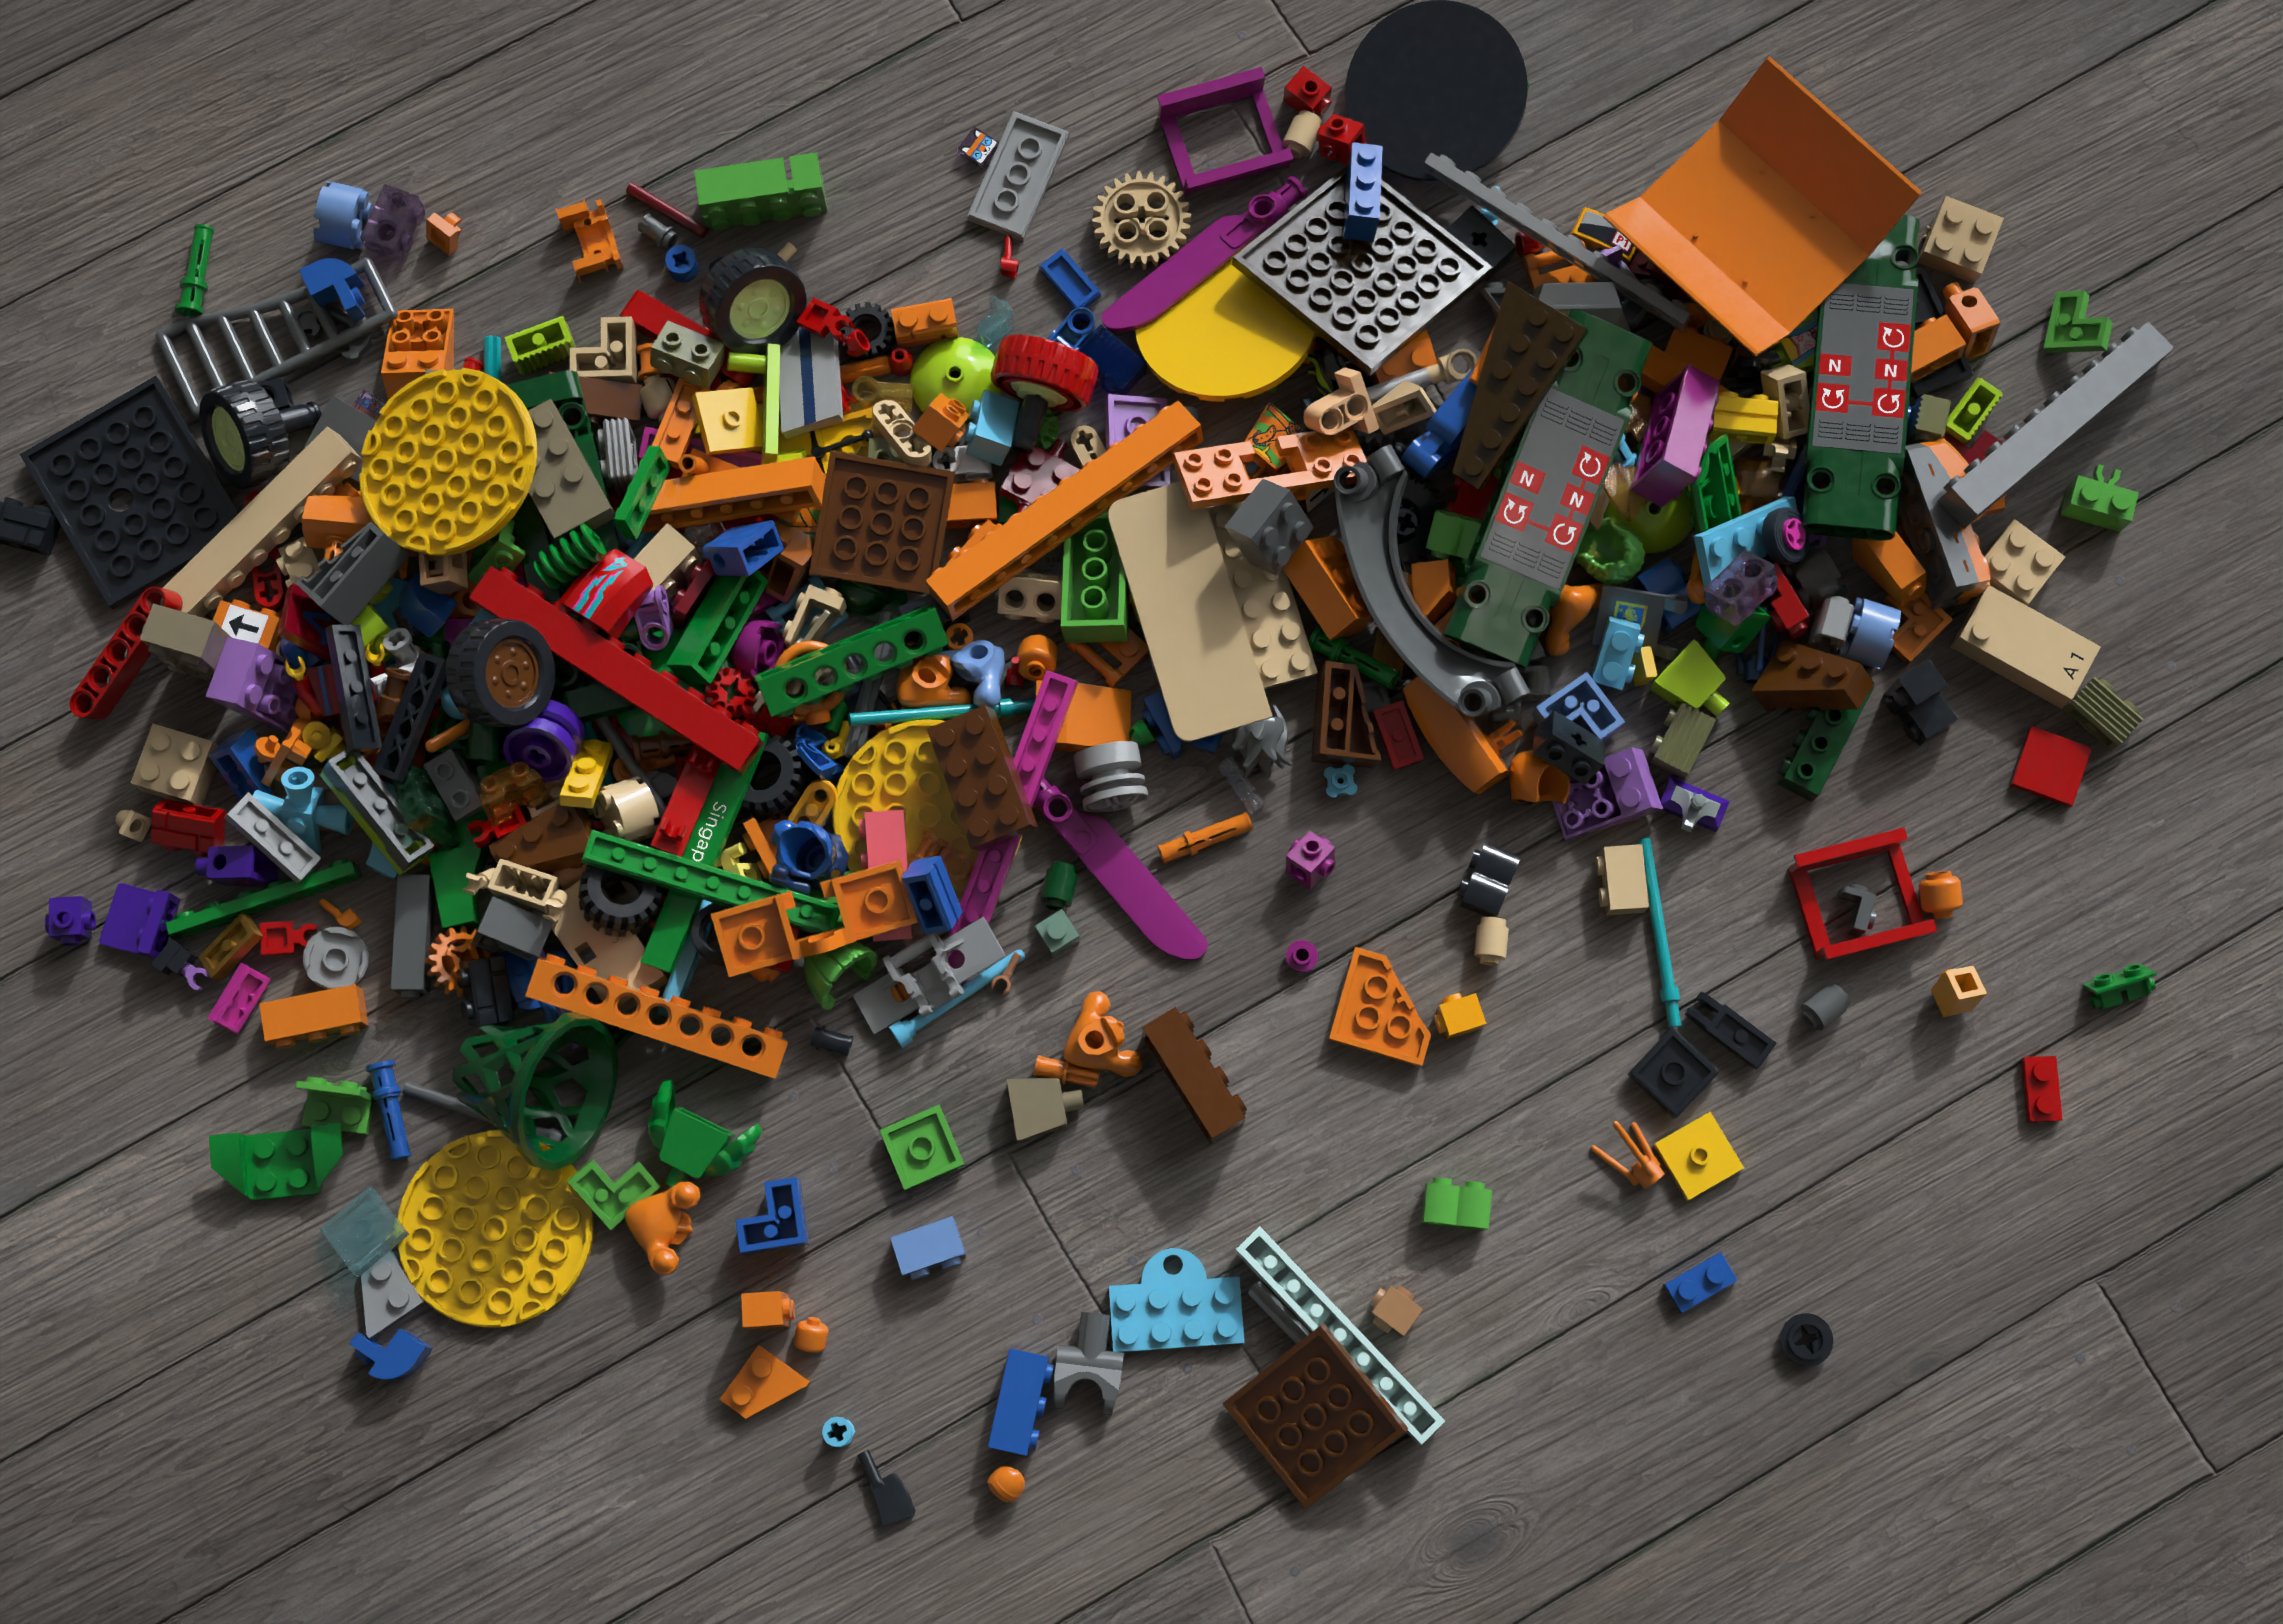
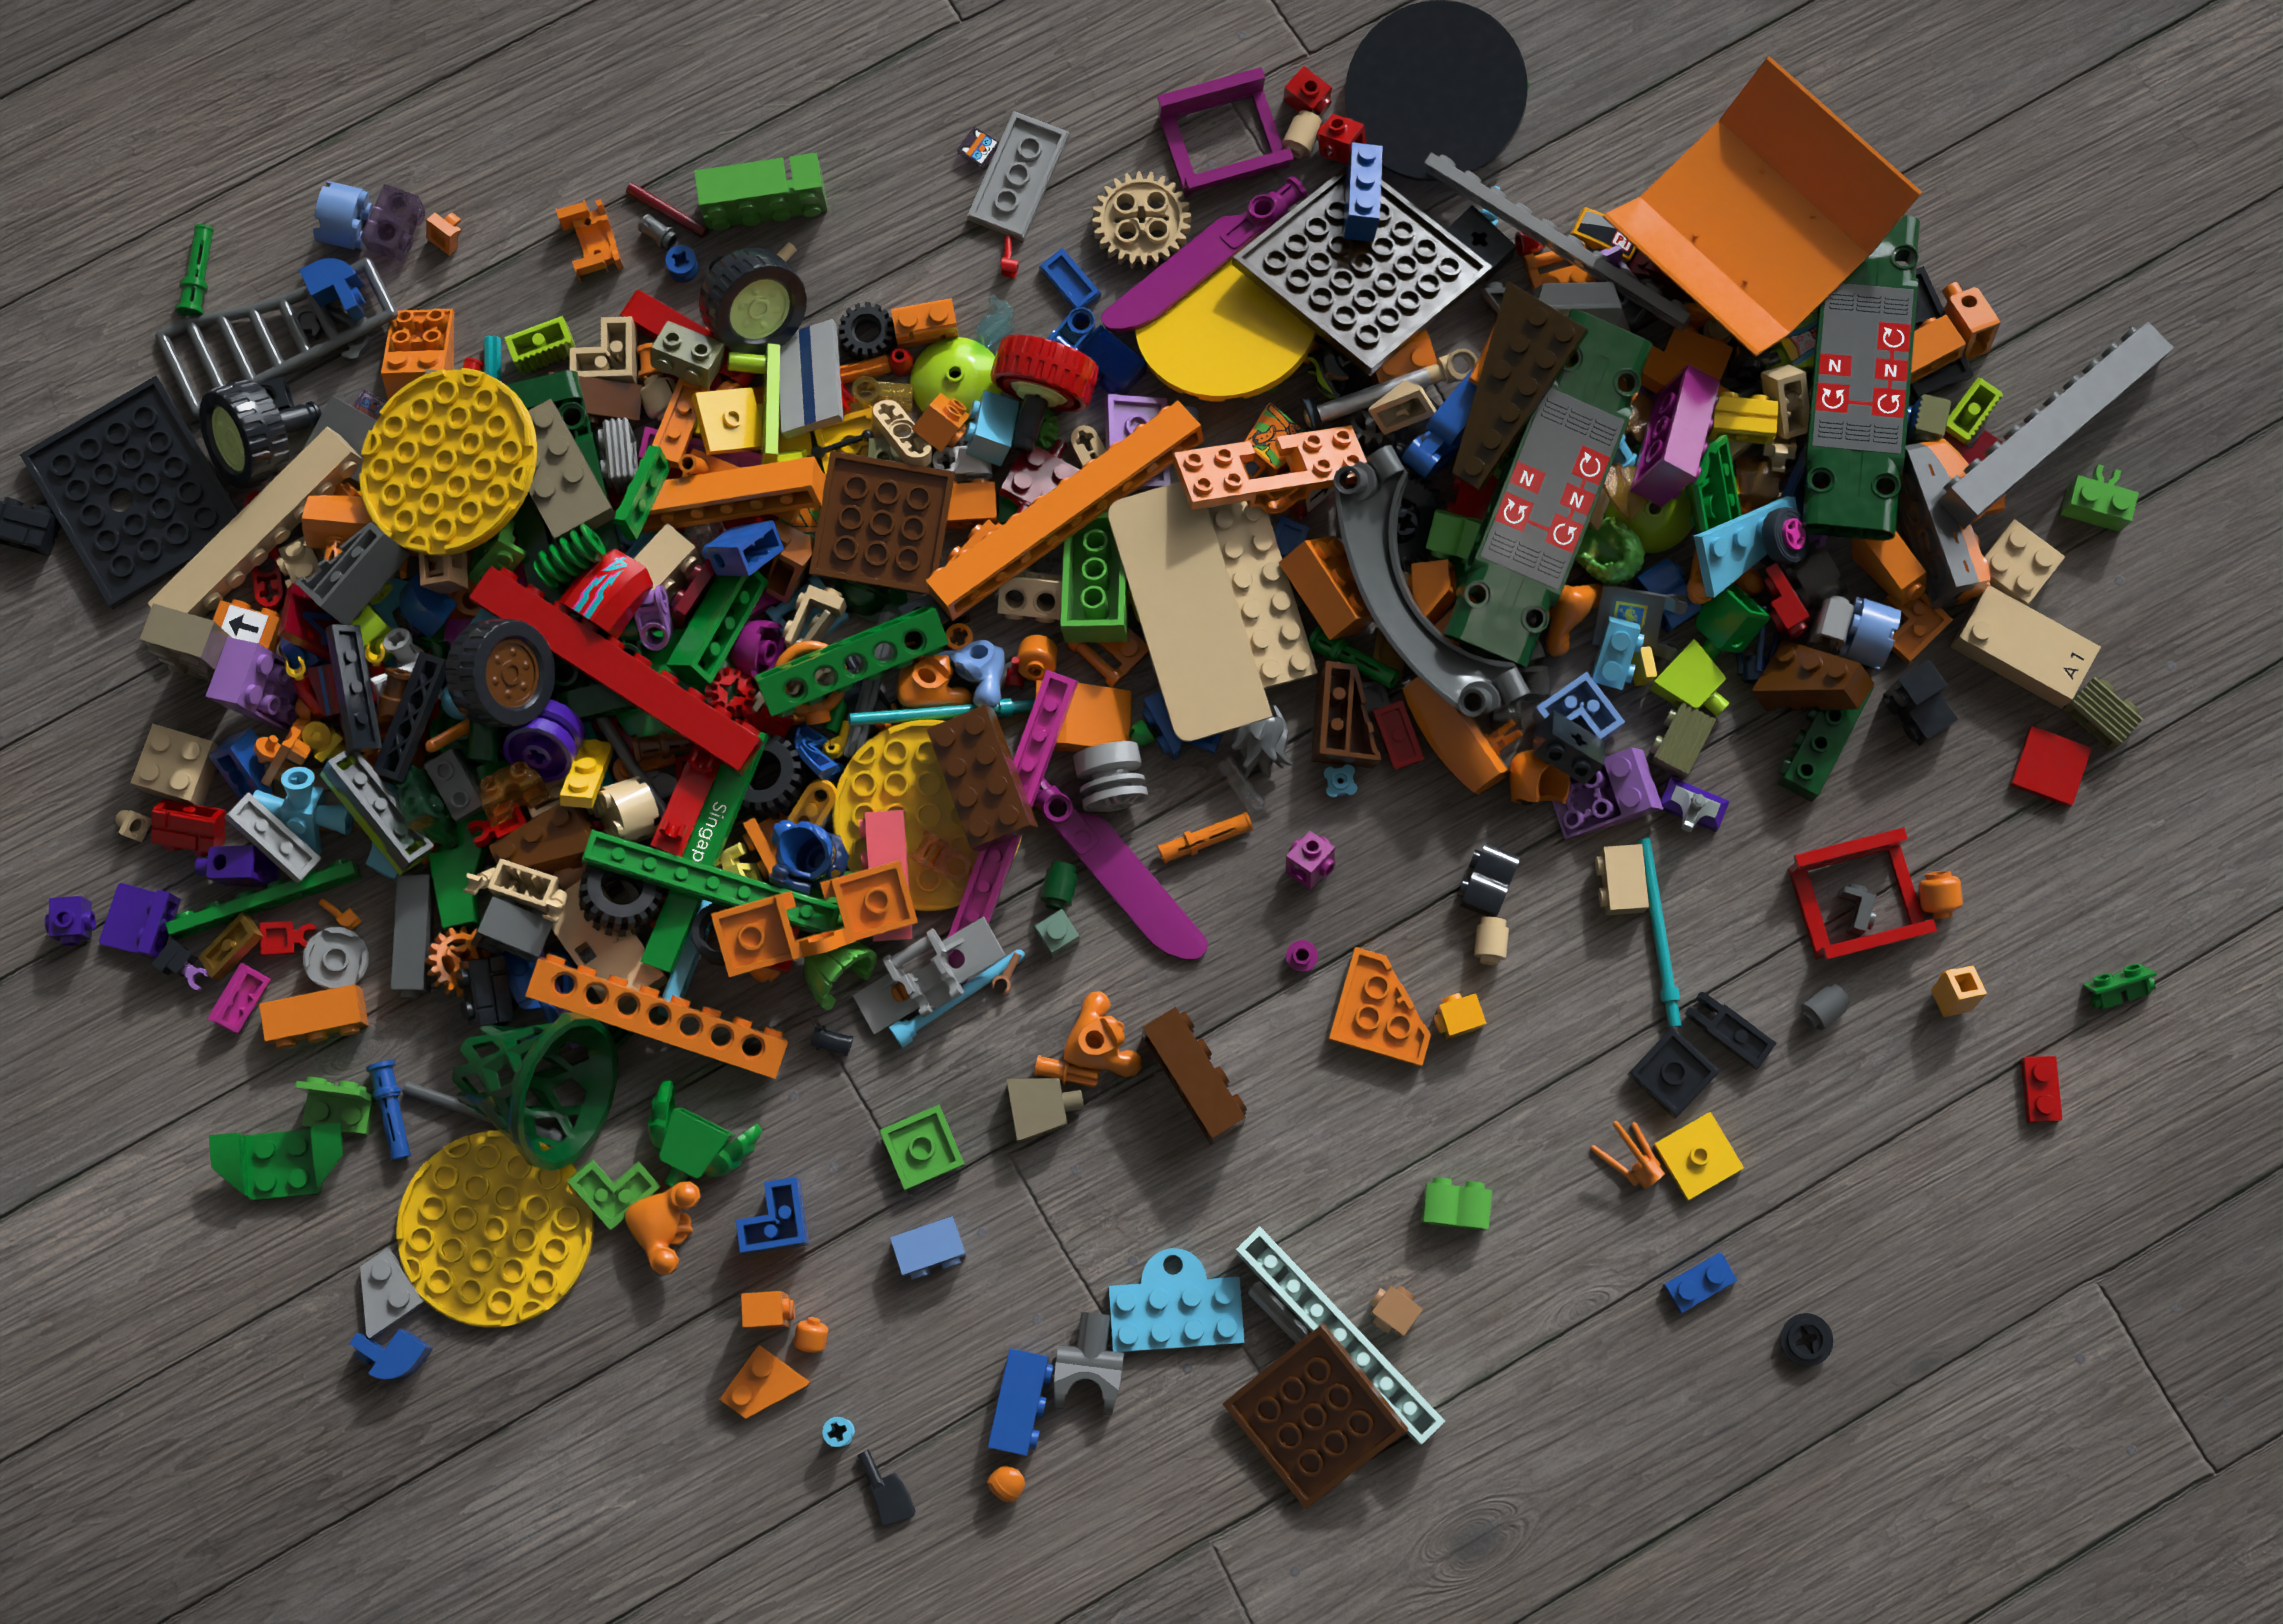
red beam [69,587,183,720] -> none
clear light blue plate [320,1186,409,1278] -> none
red plate [796,297,855,342] -> none
red hinge [843,329,870,357] -> none
blue brick [901,856,963,935] -> none
dark grey brick [1224,478,1314,575] -> none
light nougat tile [1303,367,1379,435] -> none
clear purple brick [1703,550,1778,626] -> none
tan brick [1917,196,2004,284] -> none
bright green plate [2044,291,2113,353] -> none

